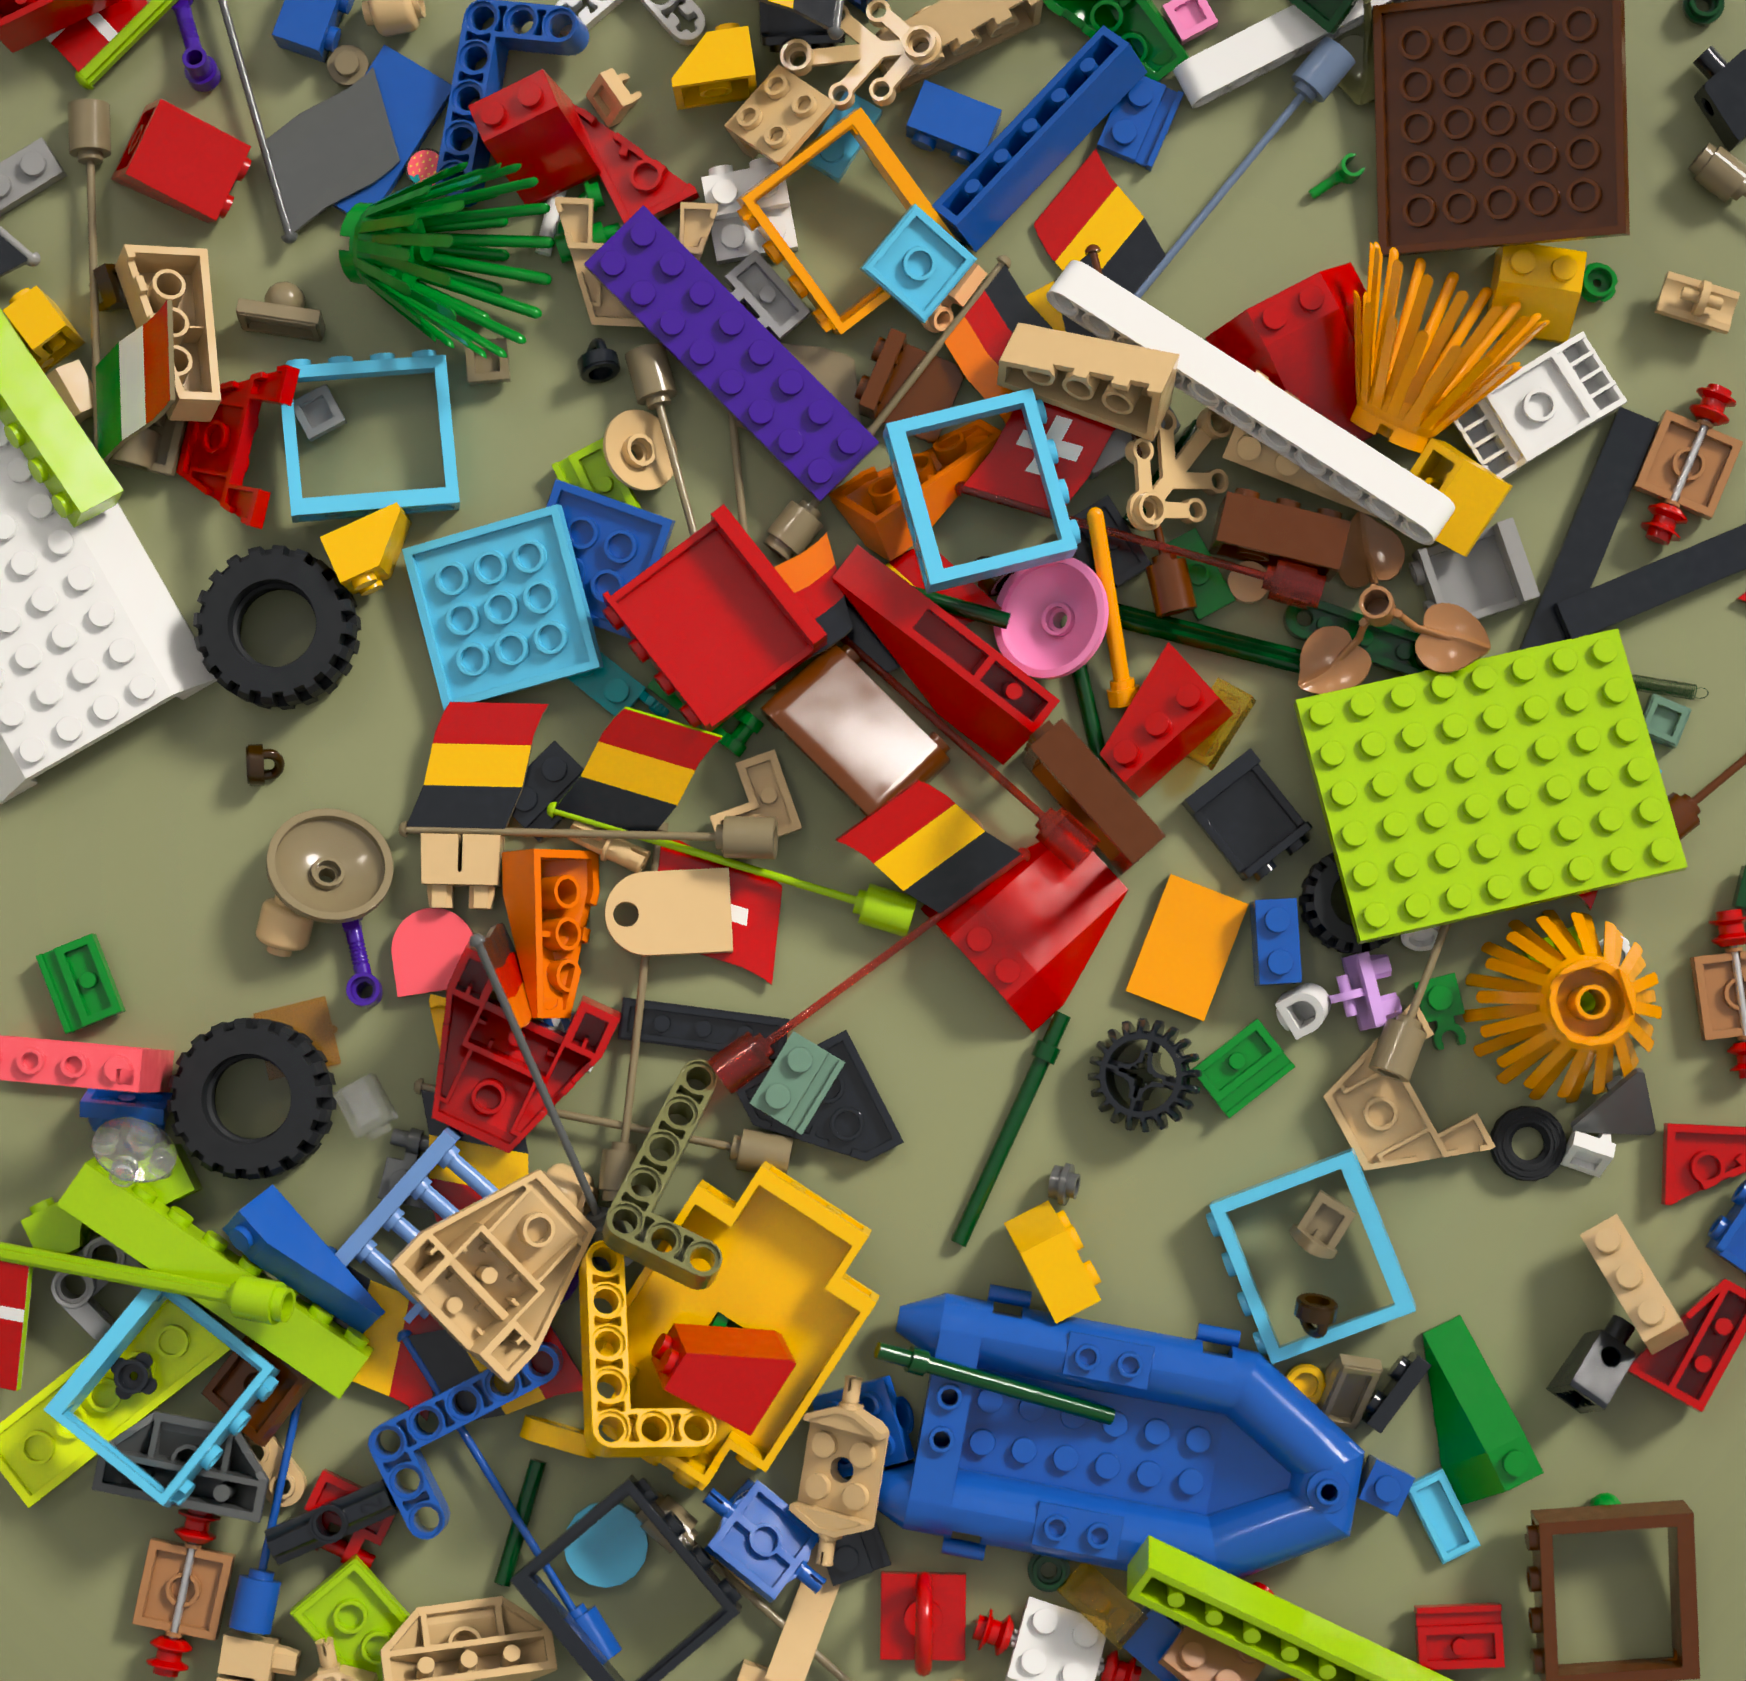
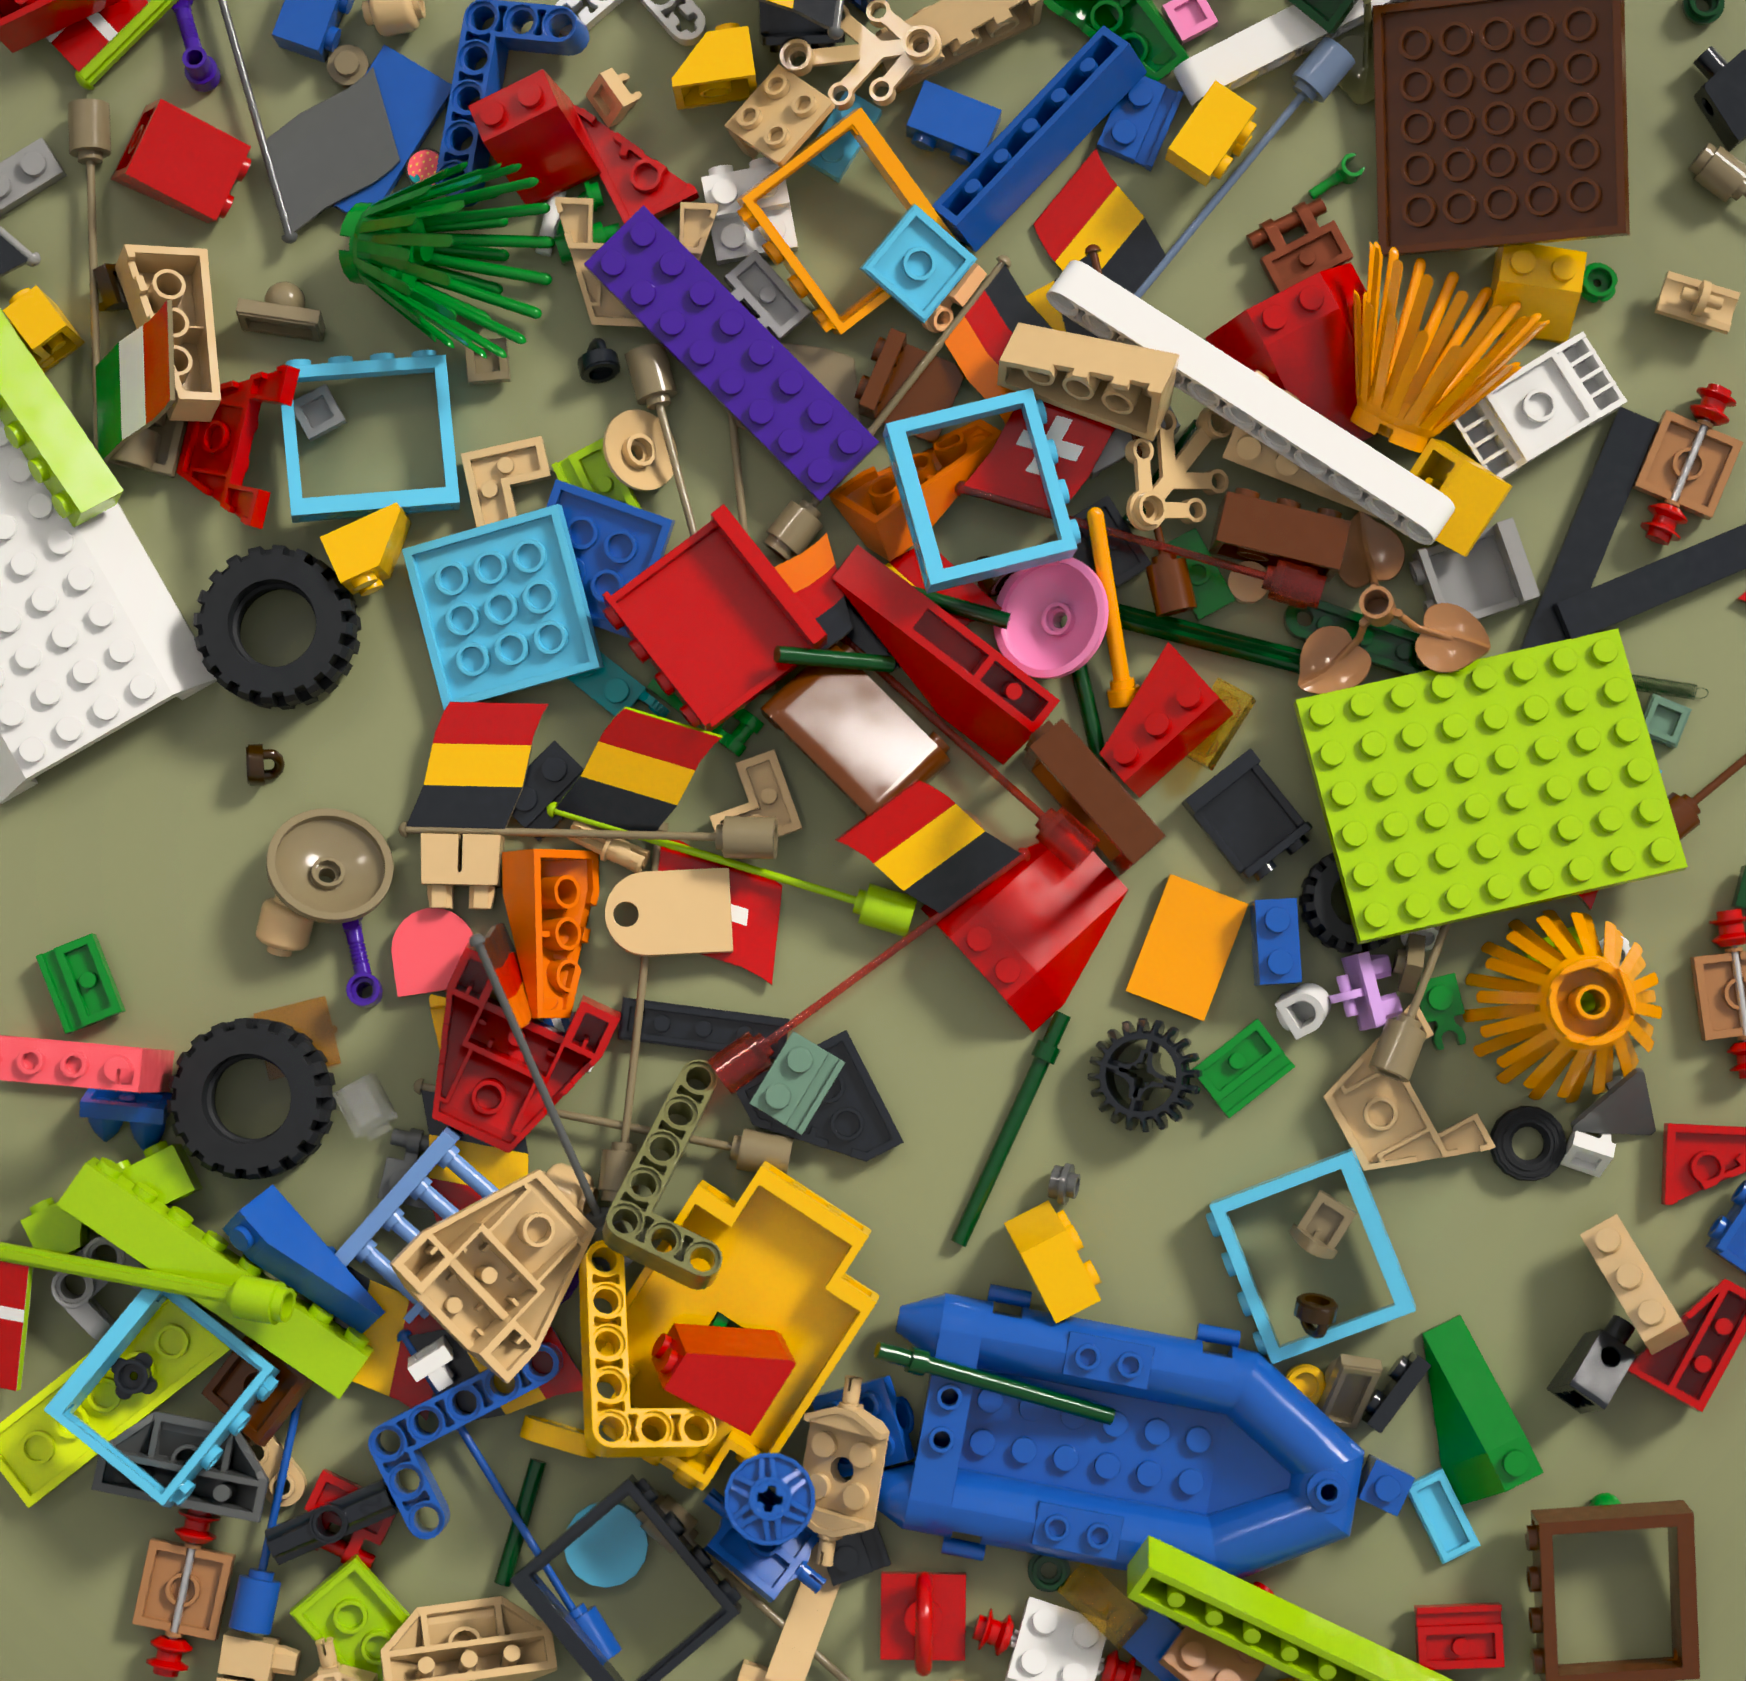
tan piece [46,359,93,424] -> none
clear dish [91,1117,177,1187] -> none
none -> white tile [407,1336,454,1392]
none -> tan plate [461,436,552,528]
none -> blue wheel [725,1453,815,1546]
none -> dark green bar [774,646,895,673]
none -> yellow brick [1165,80,1257,187]
none -> copper plate [1246,198,1354,294]
none -> dark tan plate [1392,933,1426,994]

